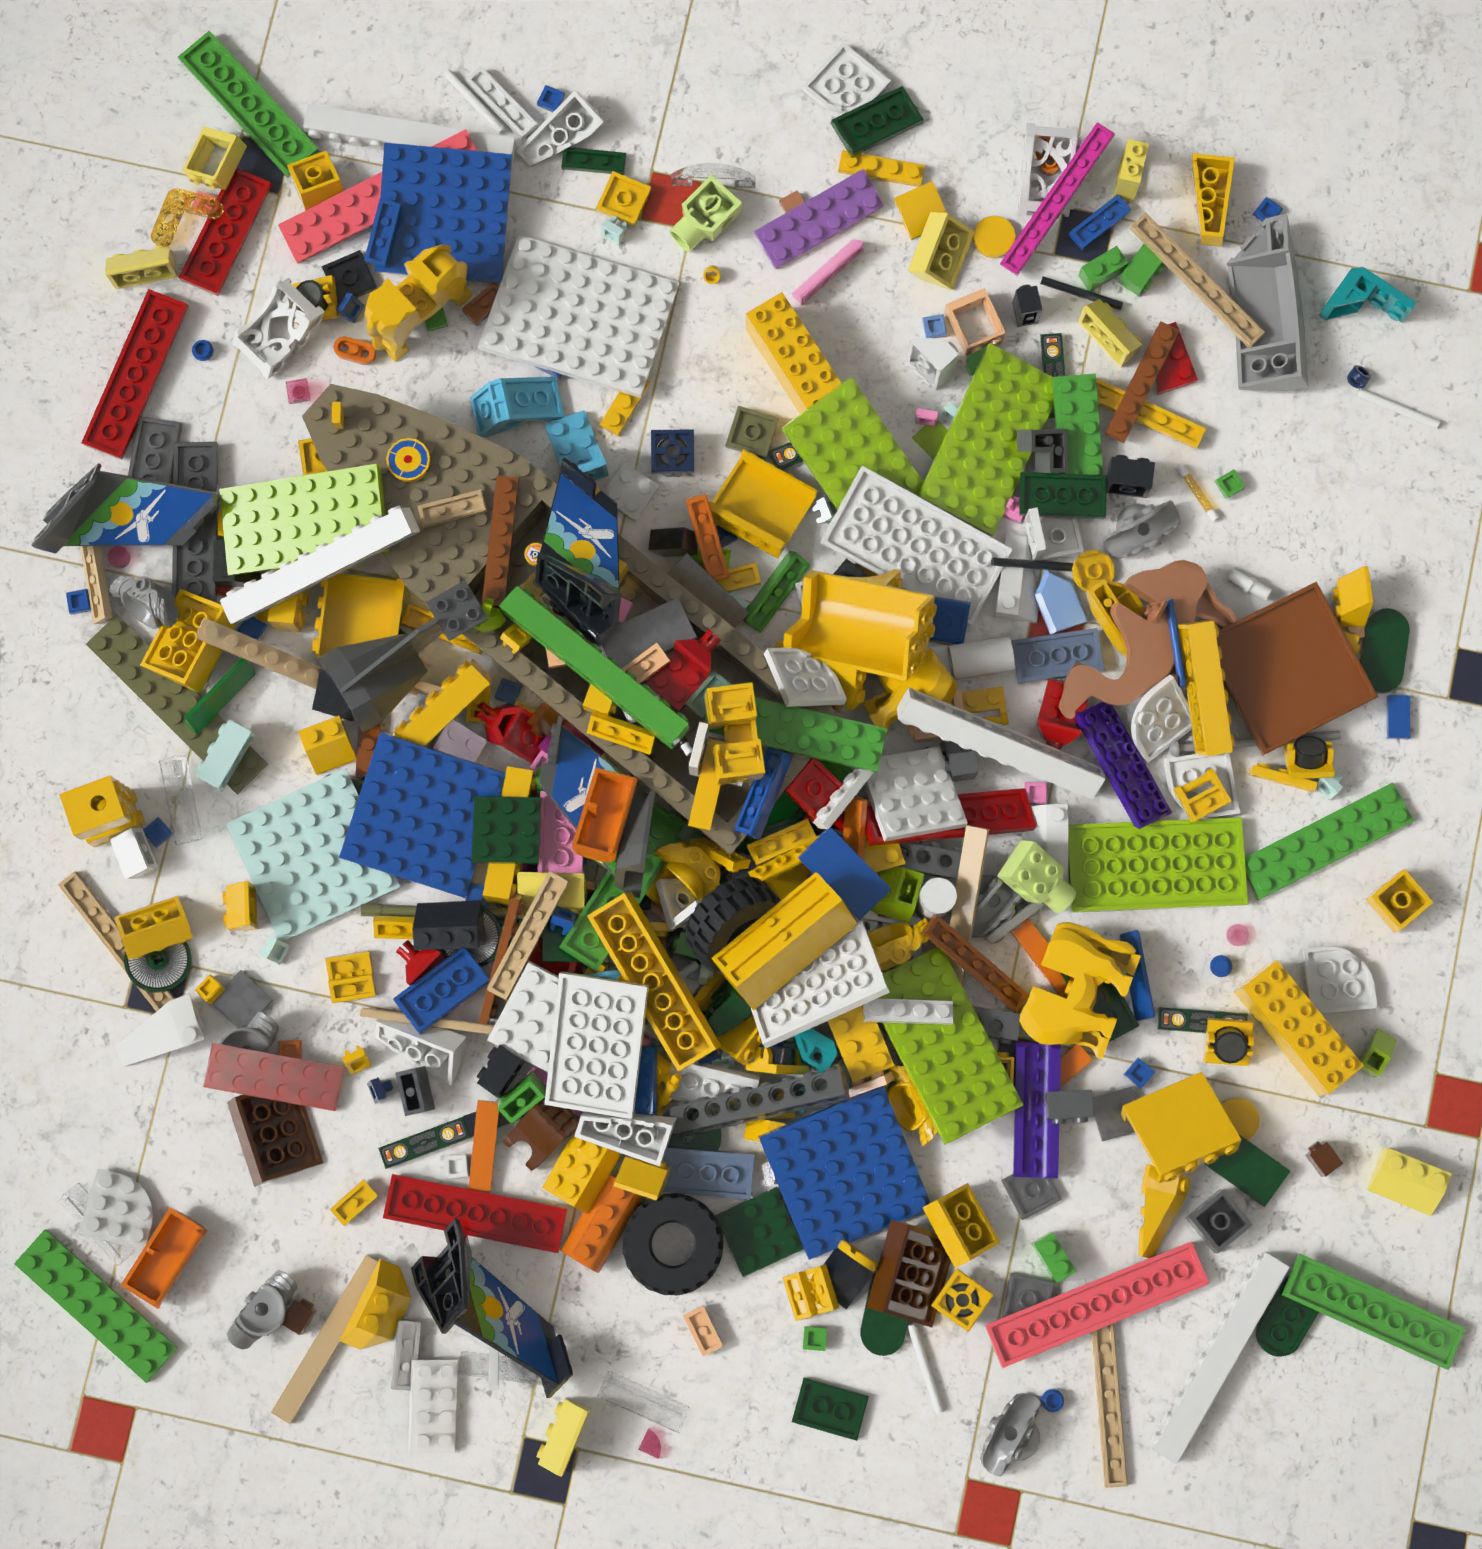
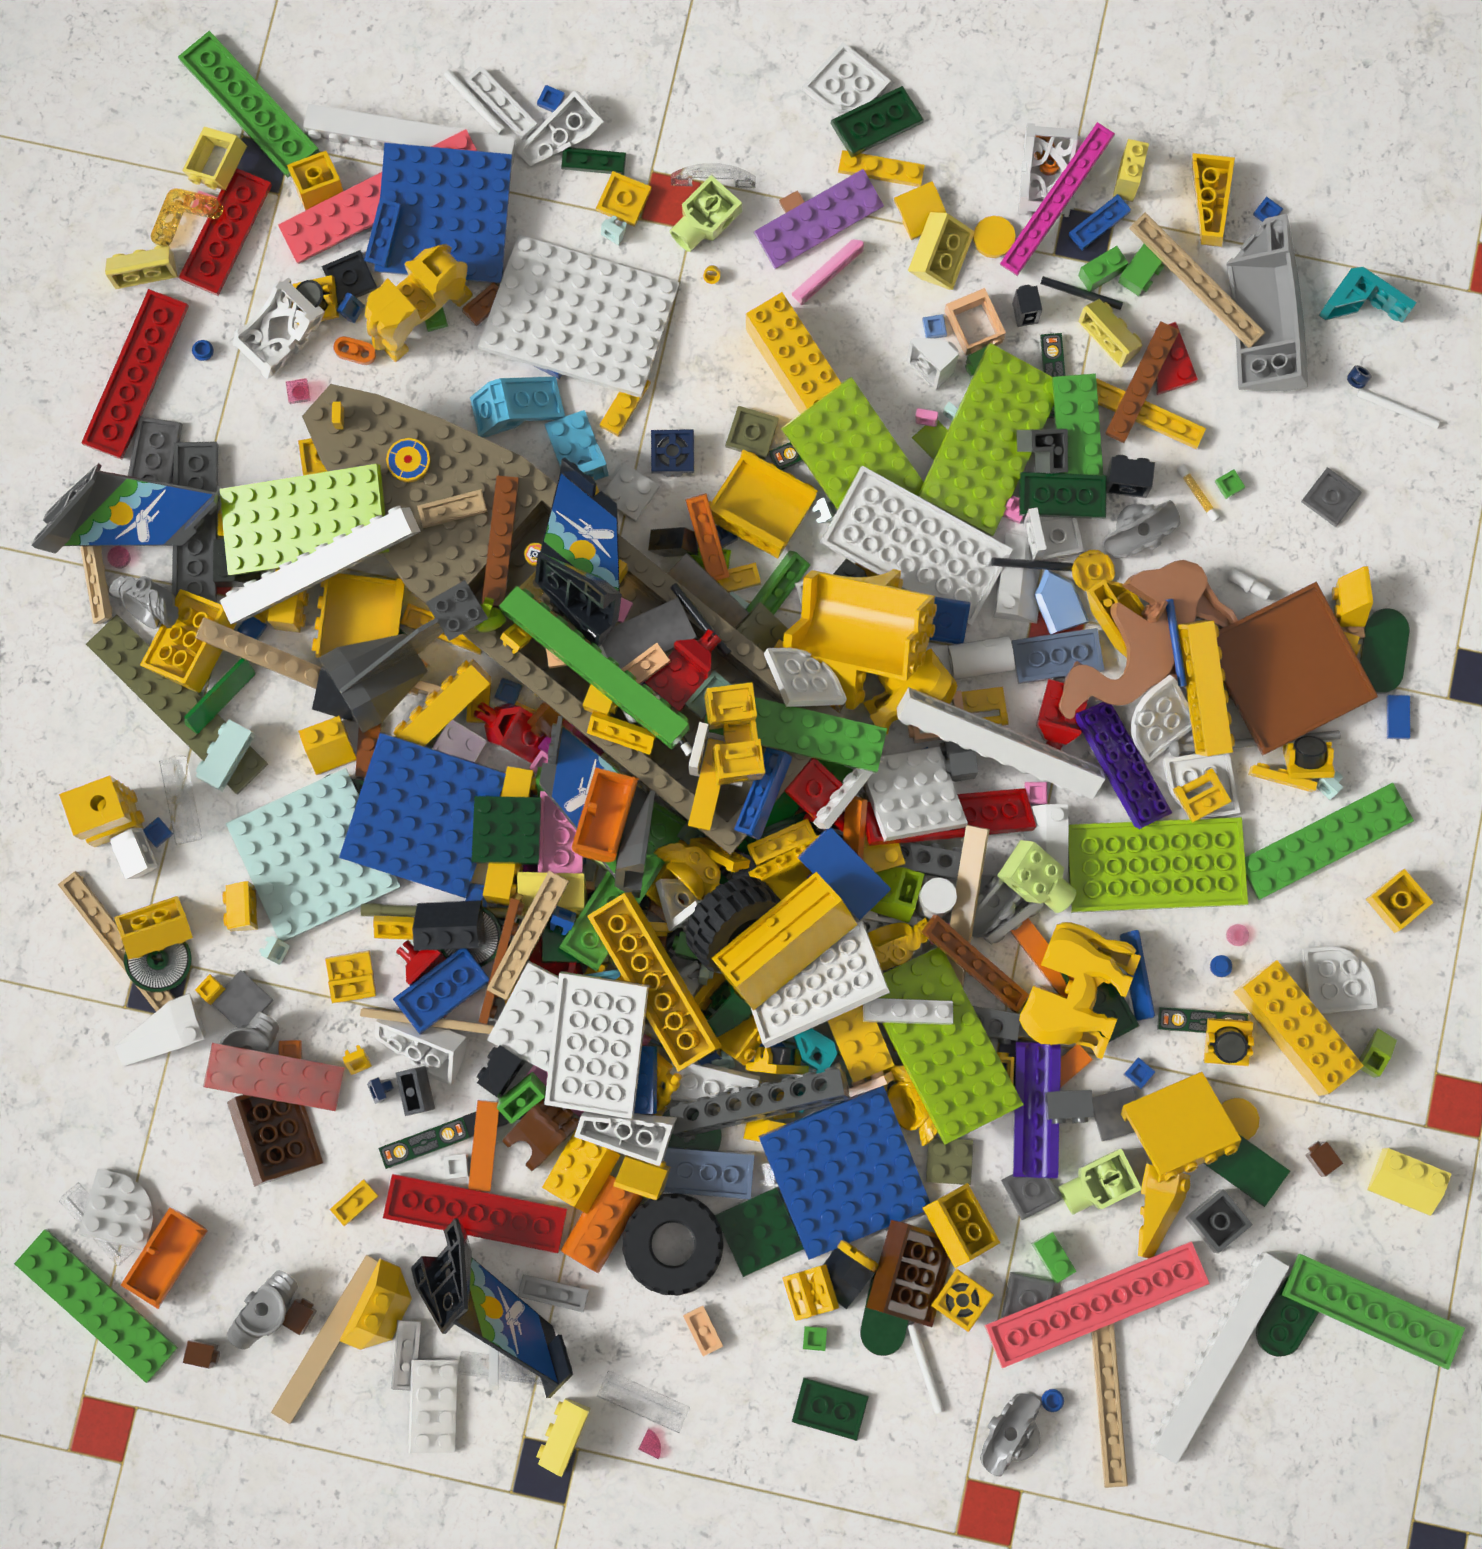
blue tile [66,589,91,615] -> none
none -> reddish brown brick [183,1339,220,1369]
none -> light grey plate [518,1274,589,1312]
none -> black bar [670,583,731,657]
none -> olive plate [736,603,788,653]
none -> olive plate [926,1138,973,1185]
none -> yellowish green brick [1059,1149,1142,1215]
none -> flat silver tile [1301,467,1362,527]

